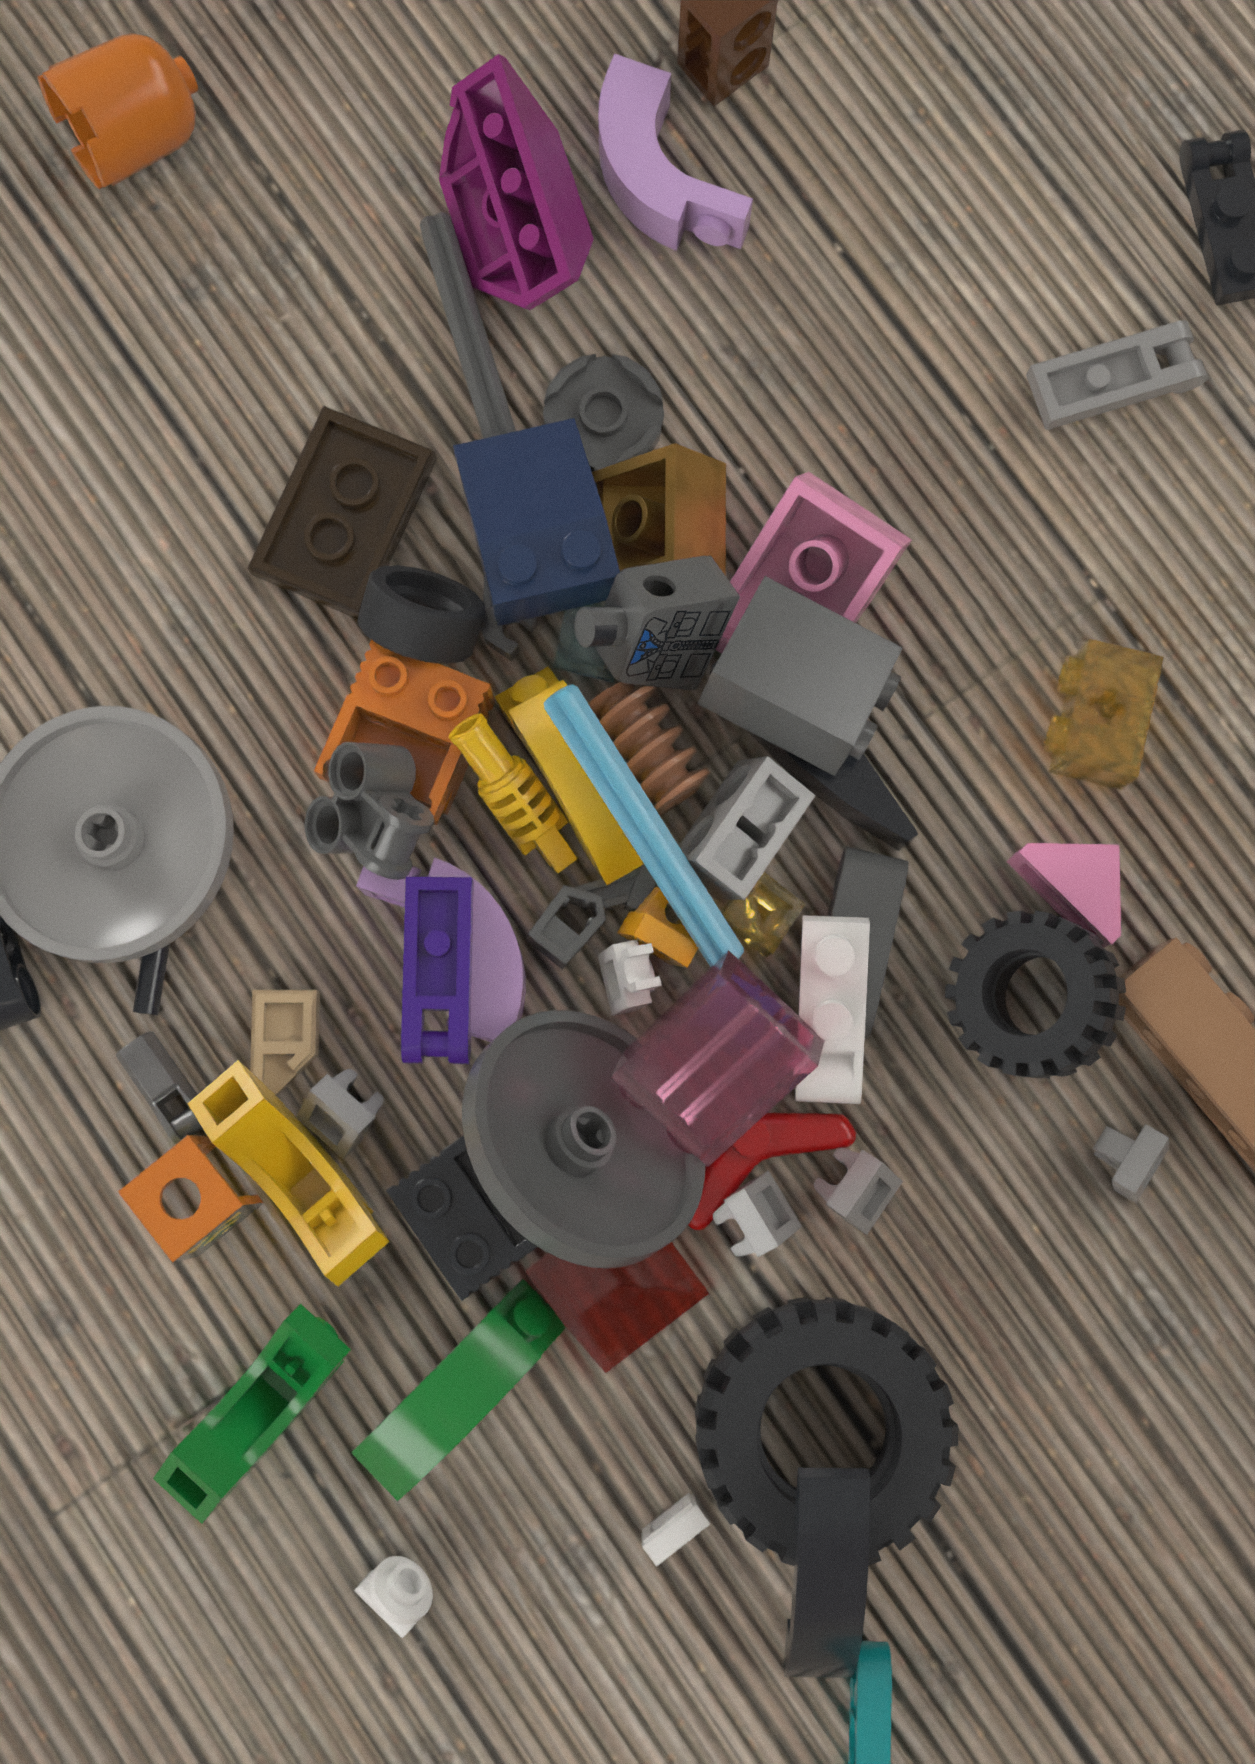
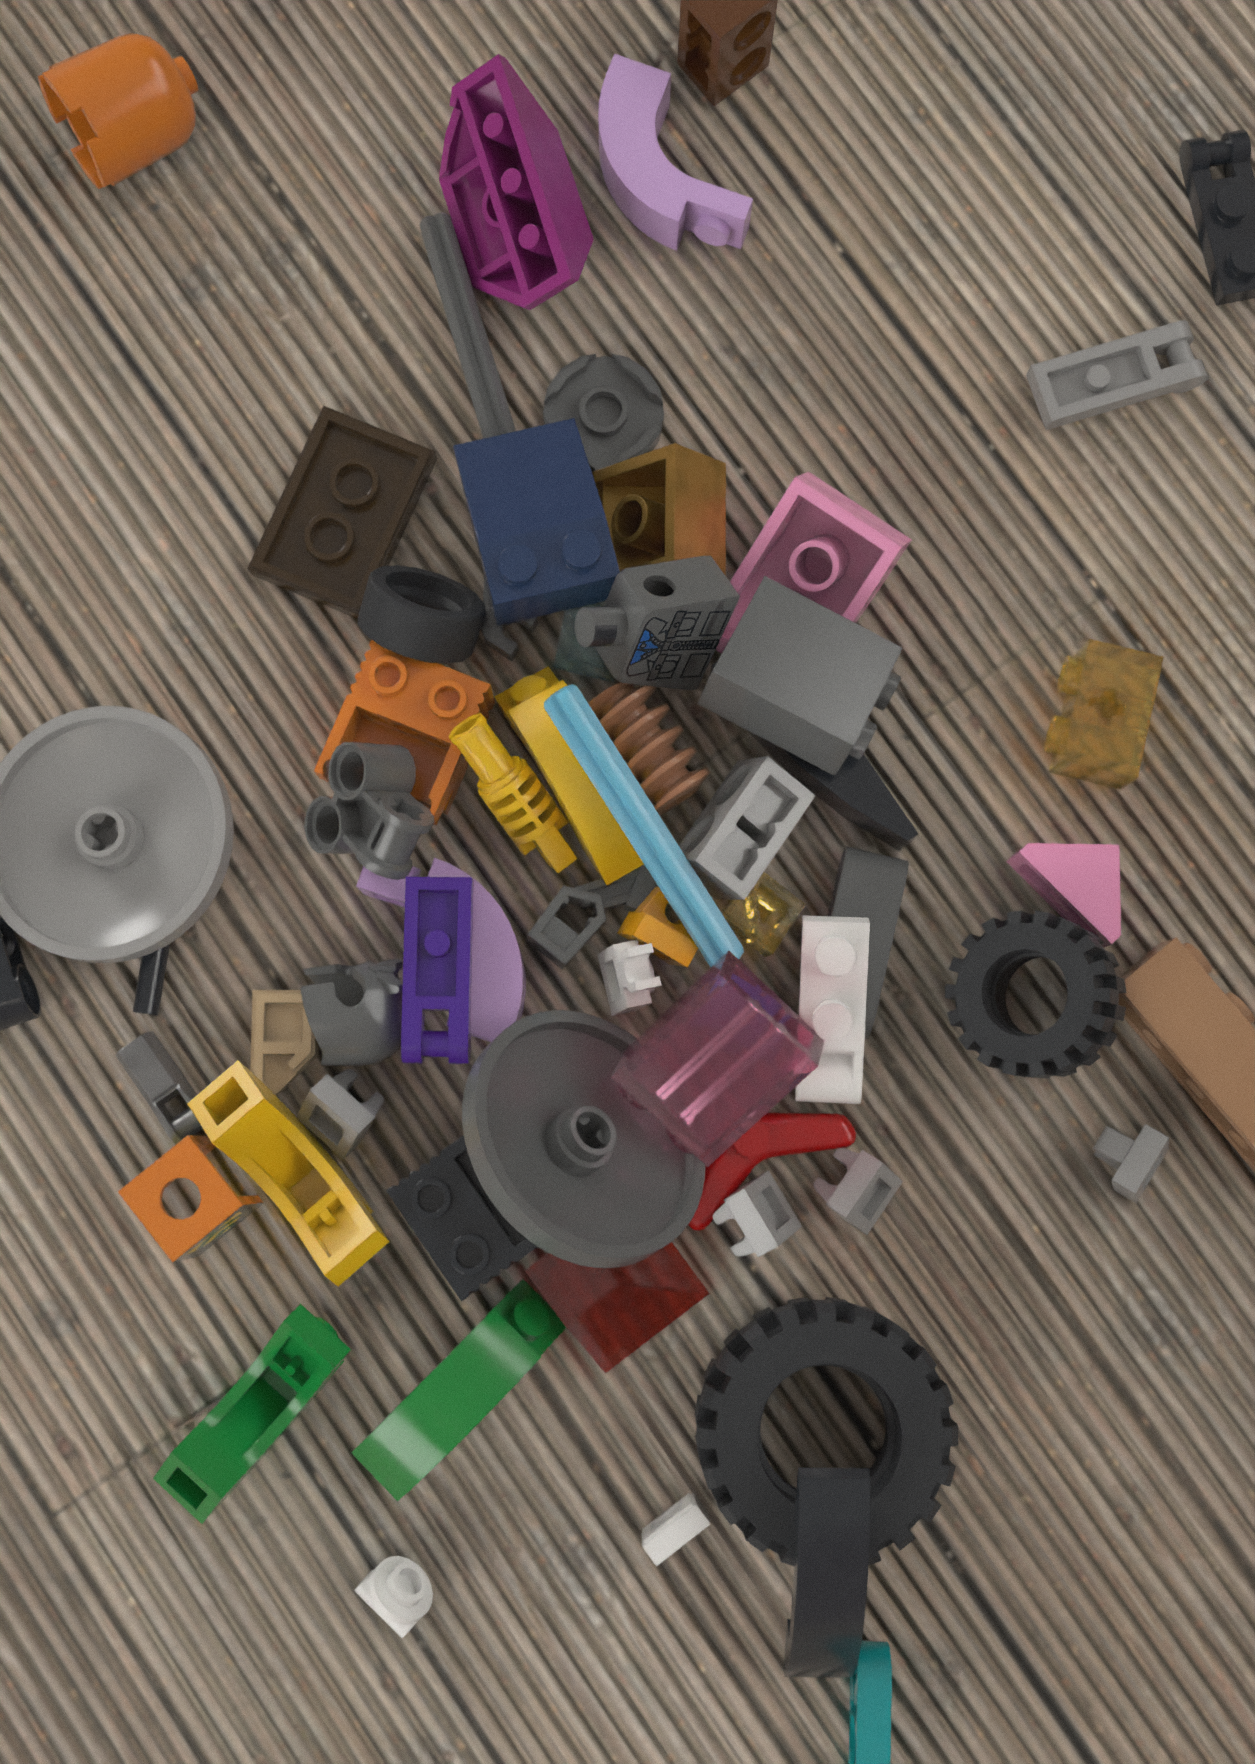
none -> dark grey helmet [300,959,403,1066]

